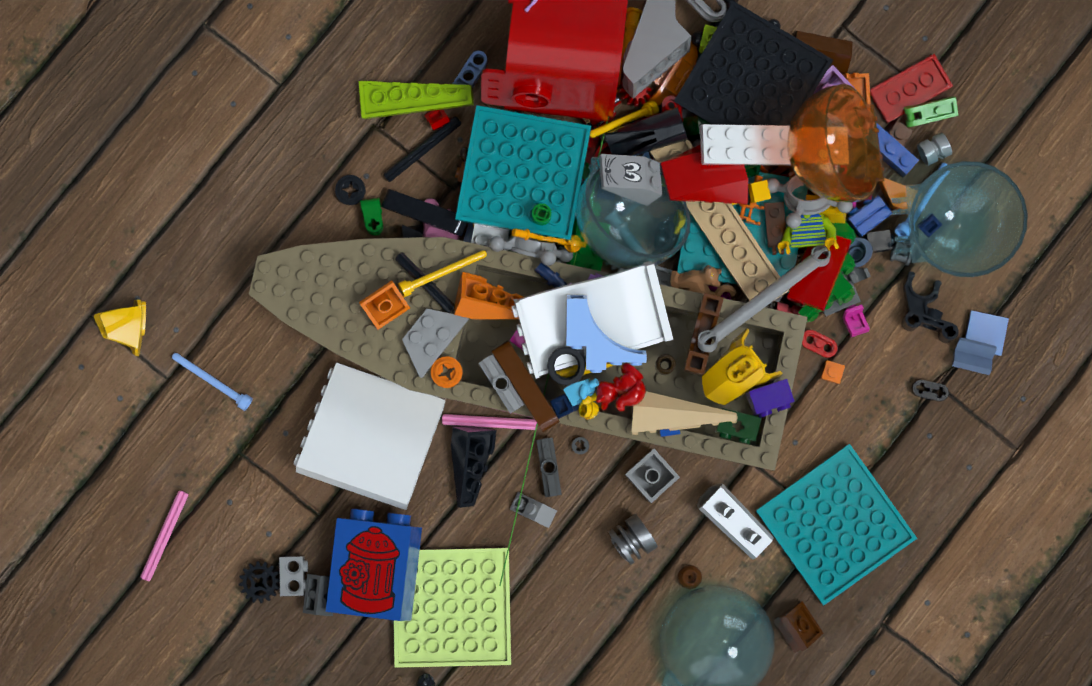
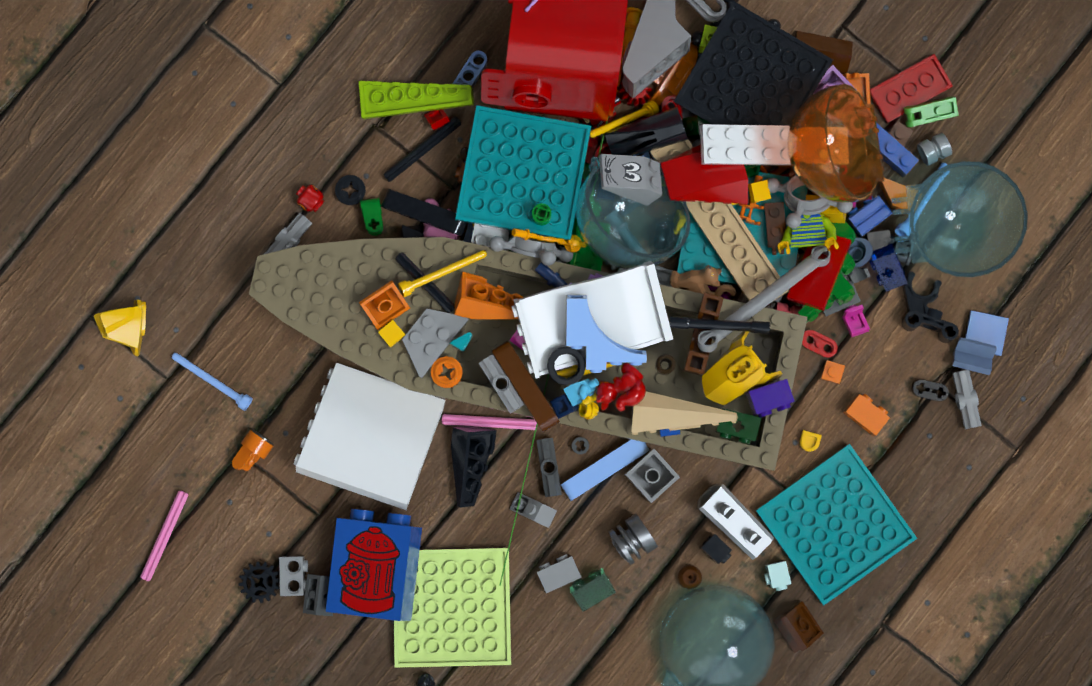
dark blue slope [917,212,943,238] -> none
none -> orange piece [232,429,274,471]
none -> light grey piece [263,213,313,255]
none -> red head [296,184,324,213]
none -> yellow tile [378,320,405,348]
none -> teal slope [450,332,473,352]
none -> light grey brick [537,554,581,593]
none -> light blue beam [561,439,650,501]
none -> clear green brick [569,568,616,612]
none -> black piece [670,316,770,334]
none -> black brick [699,533,732,564]
none -> light aqua brick [764,561,791,591]
none -> yellow tile [800,430,822,452]
none -> orange brick [843,394,890,437]
none -> clear blue brick [869,244,908,292]
none -> light grey piece [952,370,982,429]

